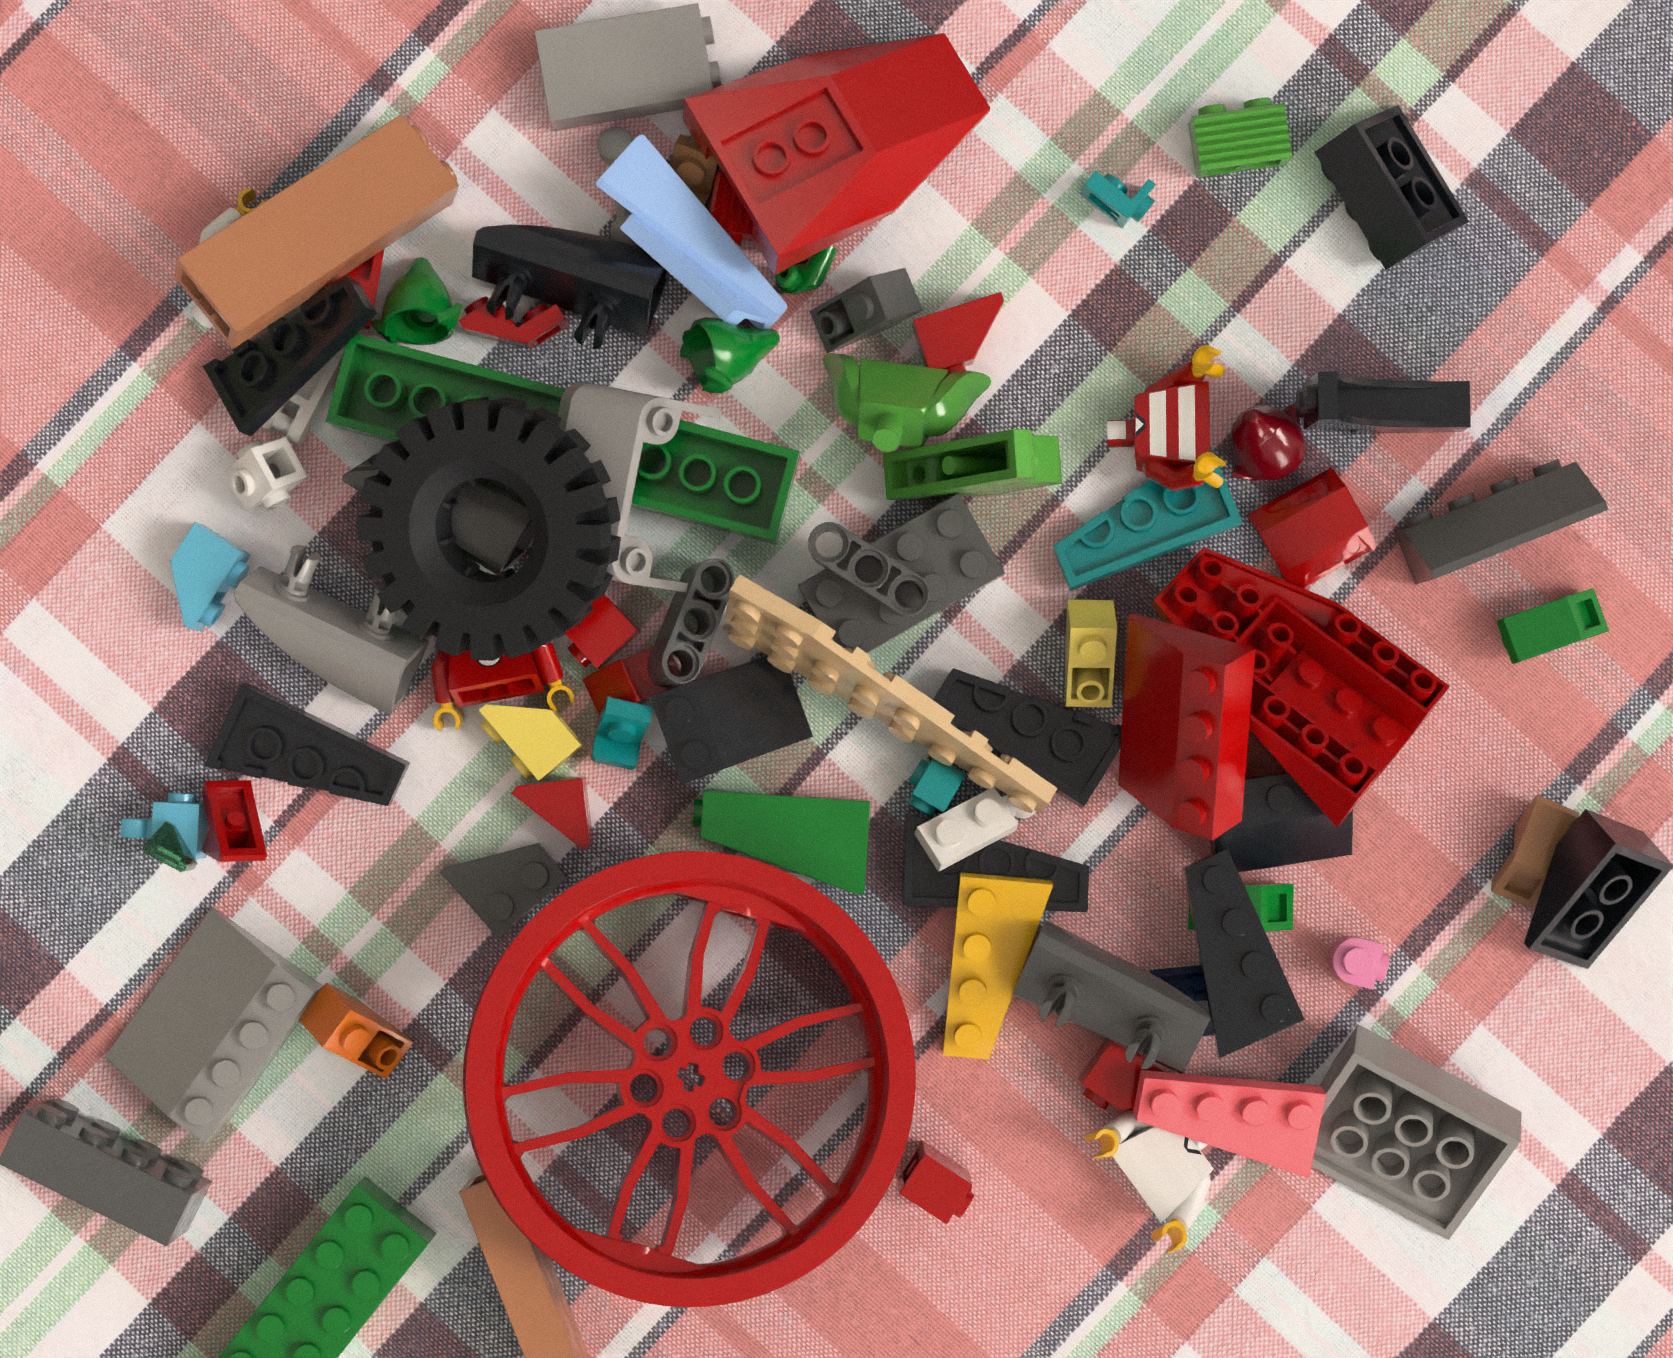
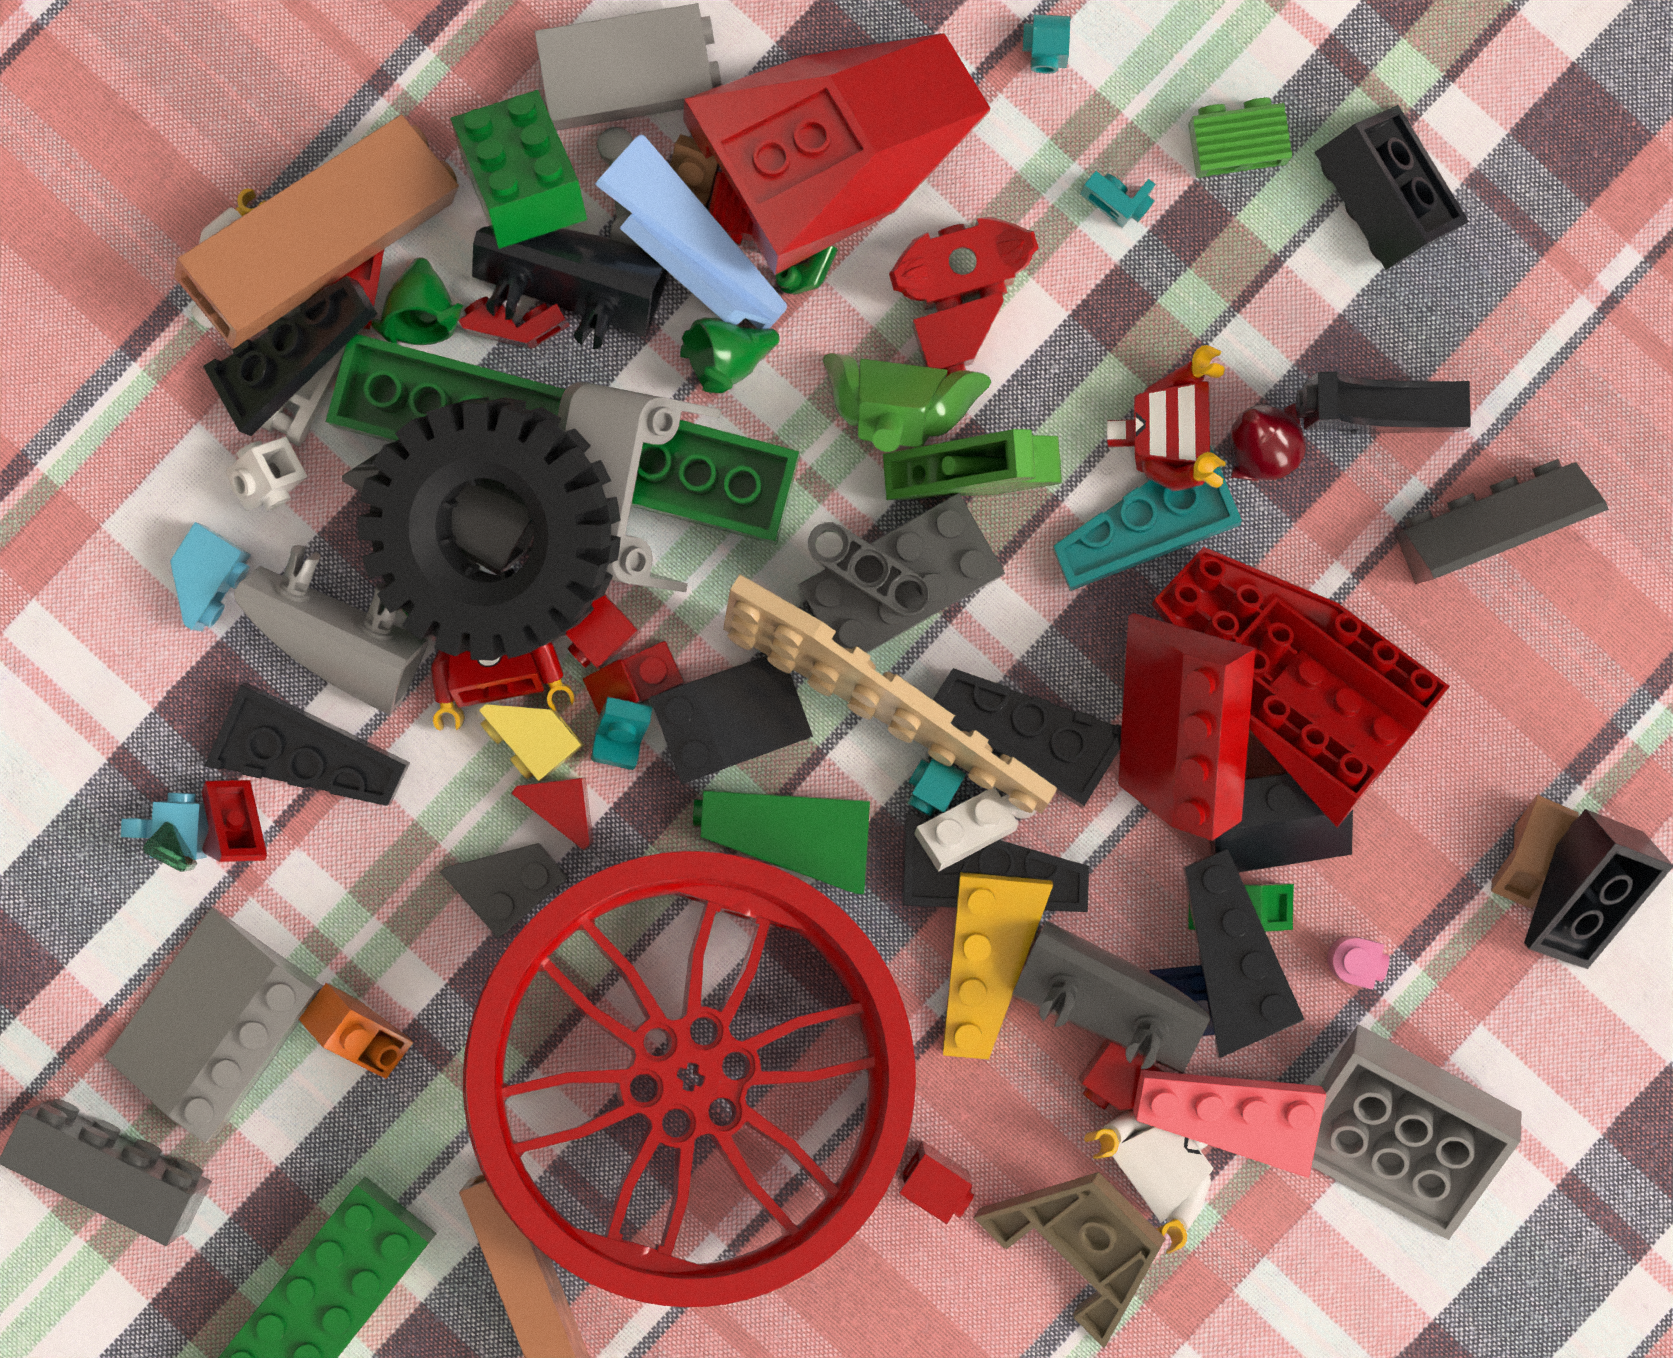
dark grey beam [647,558,735,688] -> none
dark grey slope [809,268,923,353] -> none
light yellow slope [1065,599,1117,707] -> none
red slope [1246,467,1377,588] -> none
green slope [1496,588,1609,664] -> none
none -> green brick [450,90,587,249]
none -> red piece [889,217,1039,312]
none -> dark tan wing [973,1172,1166,1348]
none -> teal plate [1022,14,1071,74]

